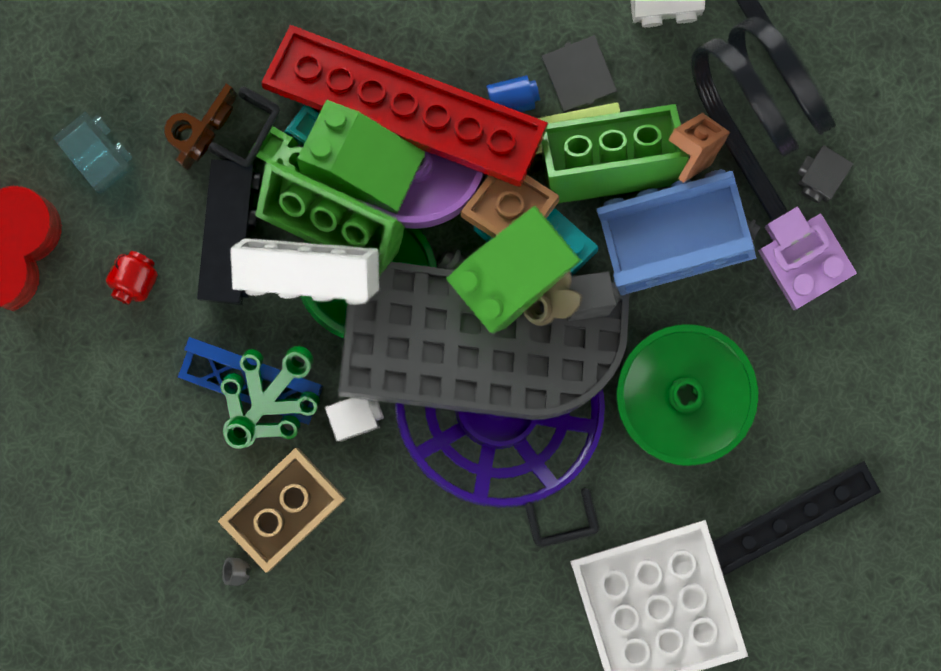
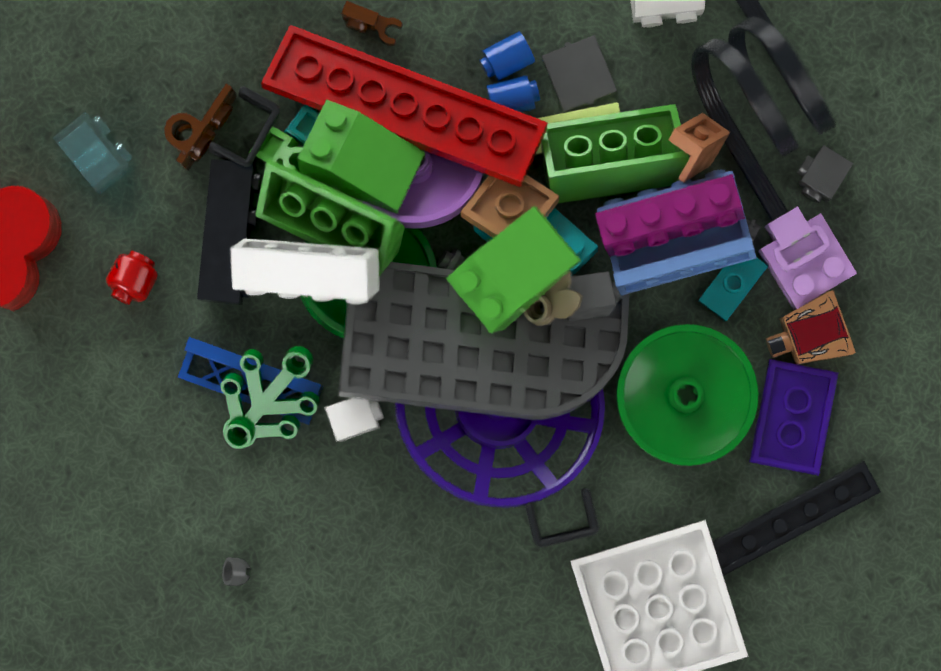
tan brick [218,448,346,573] -> none
none -> reddish brown plate [341,1,403,46]
none -> blue brick [479,31,535,81]
none -> magenta brick [595,174,745,257]
none -> teal plate [698,257,768,322]
none -> dark purple tile [749,359,839,476]
none -> torso [766,290,856,364]

